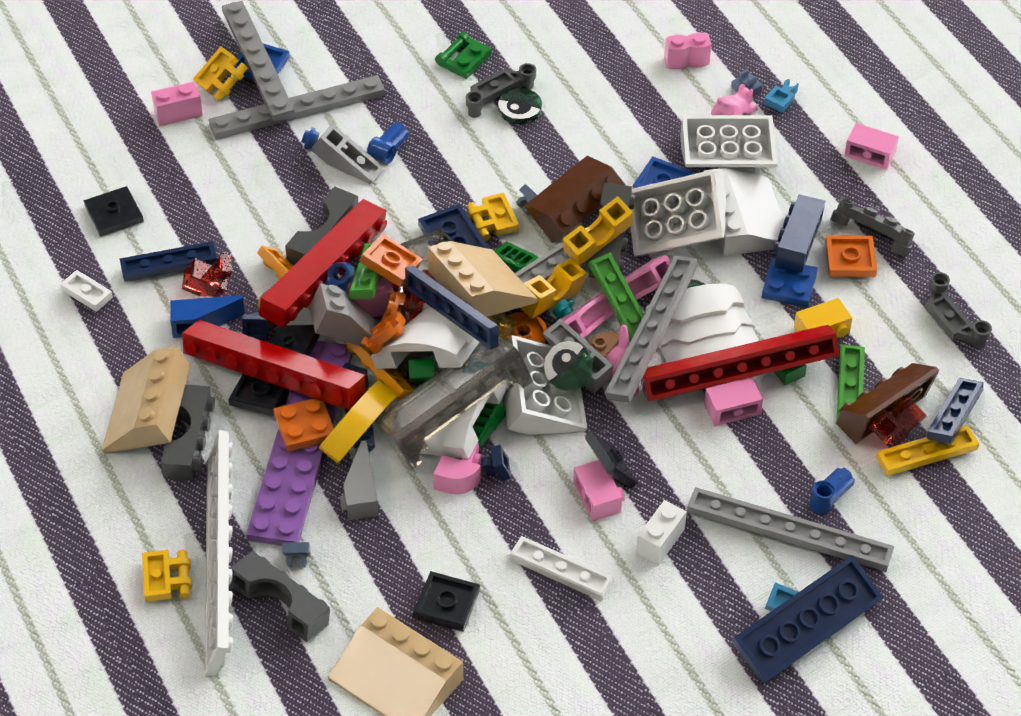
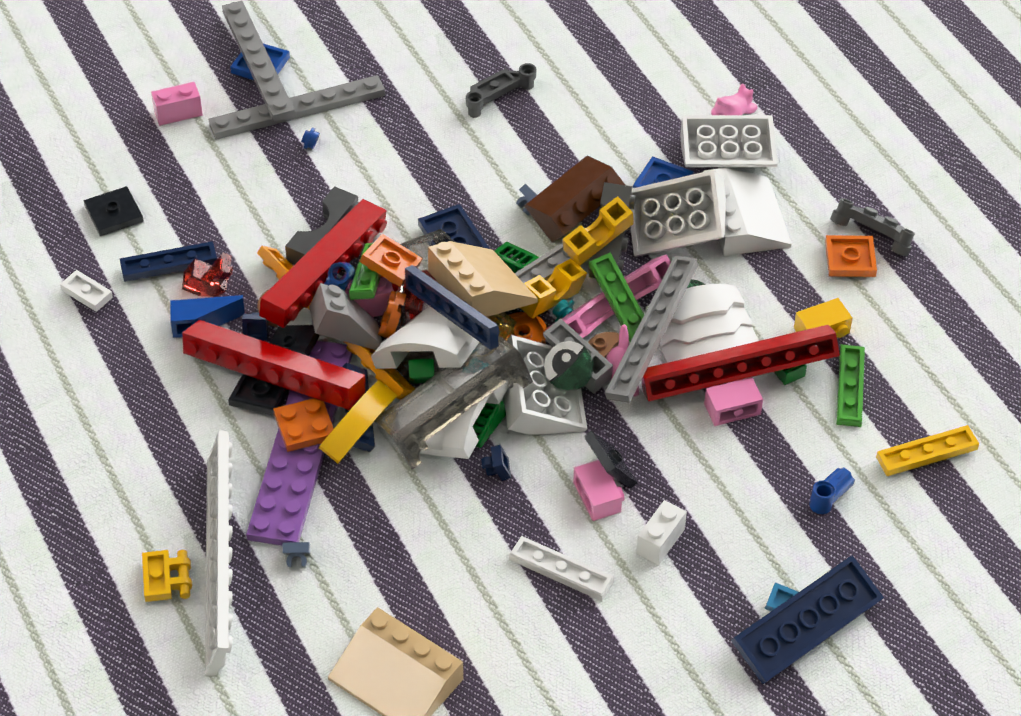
tan slope [102,346,190,453] -> none
dark grey arch [161,384,215,481] -> none
yellow plate [193,46,248,101] -> none
dark grey arch [230,551,330,642] -> none
light grey slope [310,124,384,184] -> none
light grey slope [339,440,379,521] -> none
orange plate [361,311,406,354] -> none
blue piece [367,122,409,164] -> none
black plate [413,571,480,632] -> none
bright pink brick [434,443,482,494] -> none
green plate [435,32,492,79] -> none
yellow plate [467,192,519,241] -> none
tile [498,88,542,125] -> none
bright pink brick [664,32,711,69] -> none
light grey plate [687,487,894,572] -> none
sand blue tile [731,69,763,95] -> none
blue plate [761,258,818,308] -> none
dark azure plate [764,79,799,113] -> none
brick [772,194,826,272] -> none
reddish brown slope [836,363,940,444] -> none
bright pink brick [844,123,899,170] -> none
clear red brick [869,397,927,448] -> none
dark grey plate [925,272,992,349] -> none
plate [927,378,984,444] -> none

